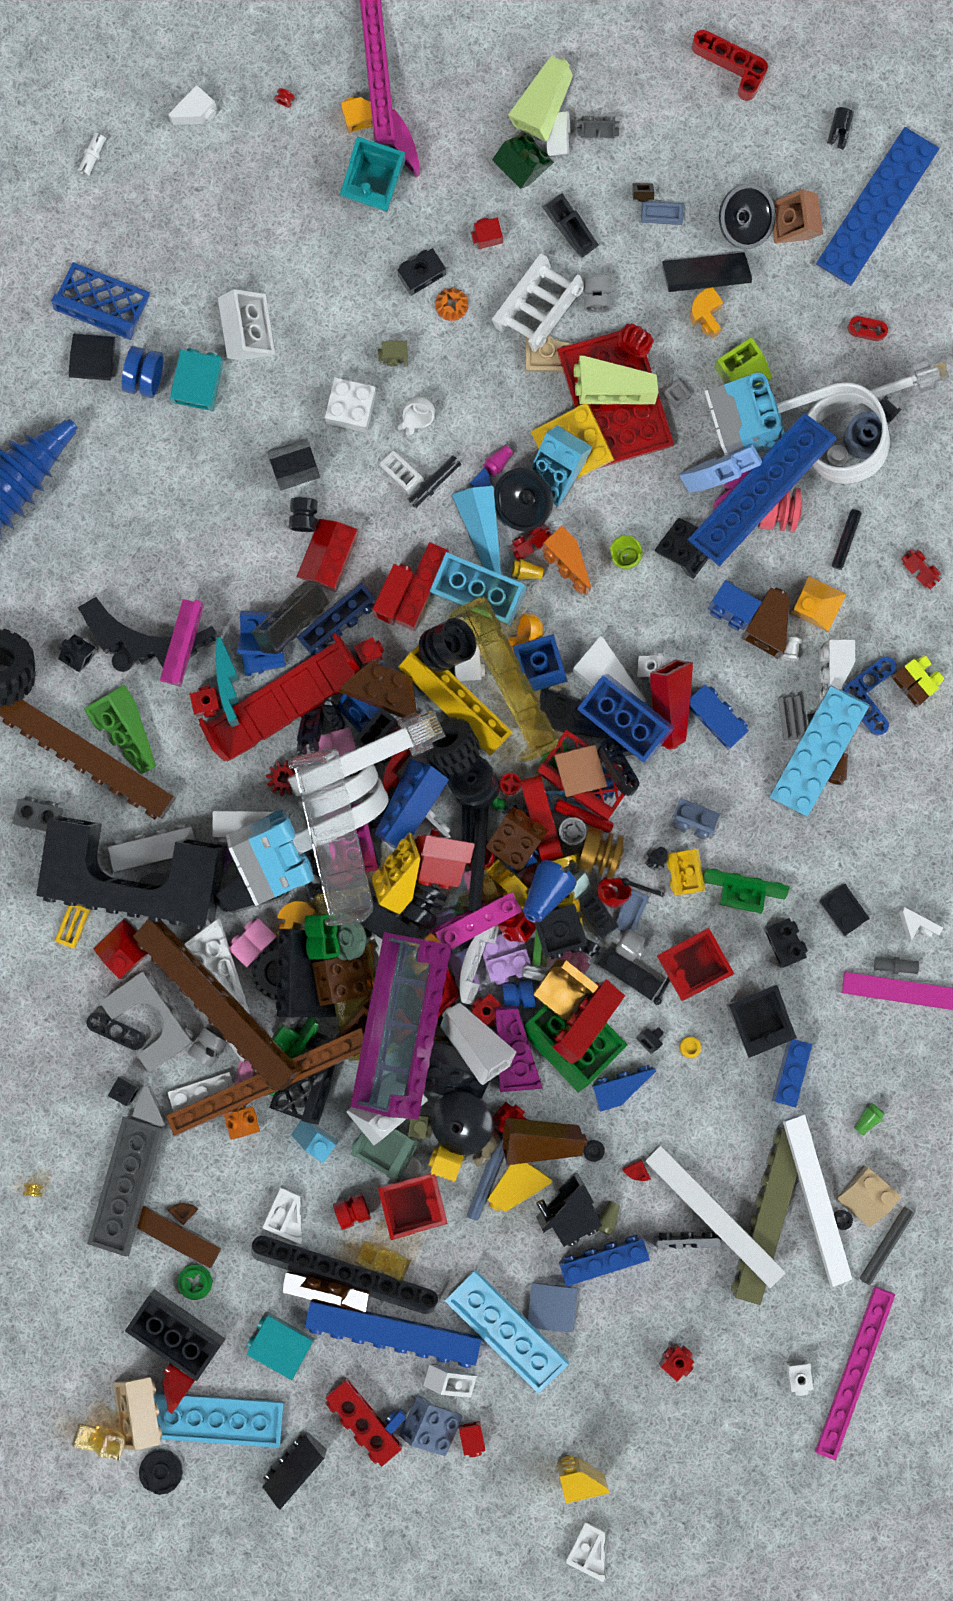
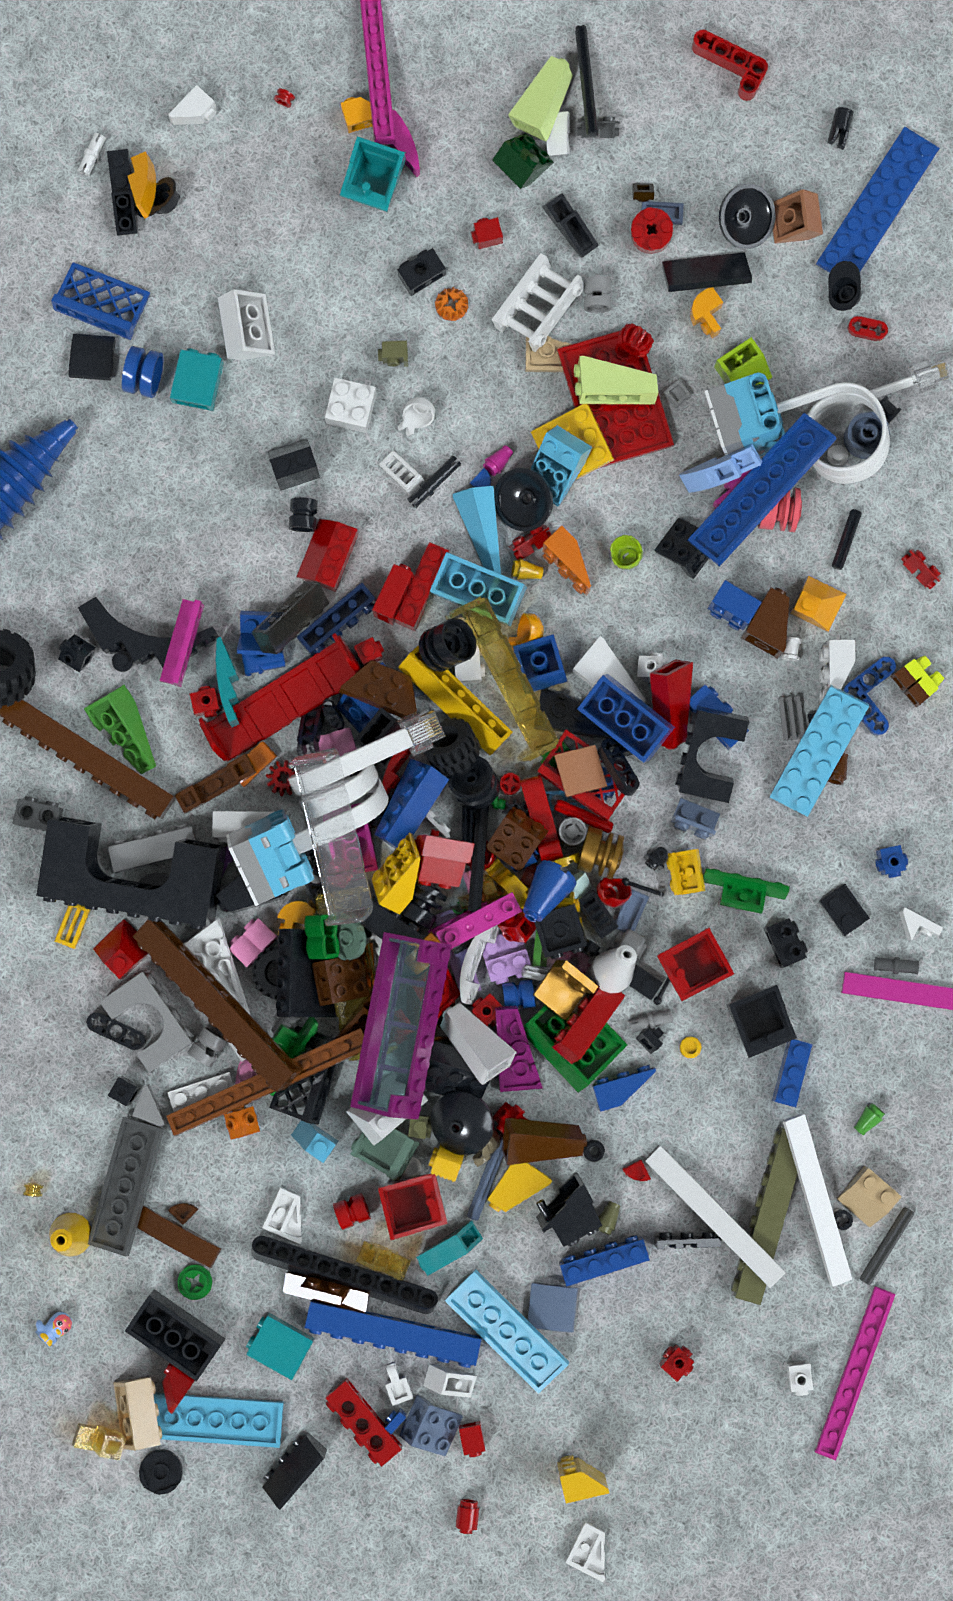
none -> animal [35,1312,72,1347]
none -> yellow cone [49,1213,91,1257]
none -> black slope [107,149,138,236]
none -> light orange slope [128,151,156,219]
none -> black piece [135,177,181,217]
none -> reddish brown slope [175,754,256,814]
none -> orange slope [240,741,277,787]
none -> white plate [385,1362,413,1406]
none -> teal slope [416,1220,483,1276]
none -> red brick [455,1499,479,1534]
none -> black axle [575,25,598,137]
none -> white cone [590,945,637,993]
none -> light grey pin [628,1009,674,1034]
none -> red brick [631,207,673,254]
none -> black arch [675,706,749,803]
none -> black piece [828,261,862,311]
none -> blue brick [875,845,908,878]

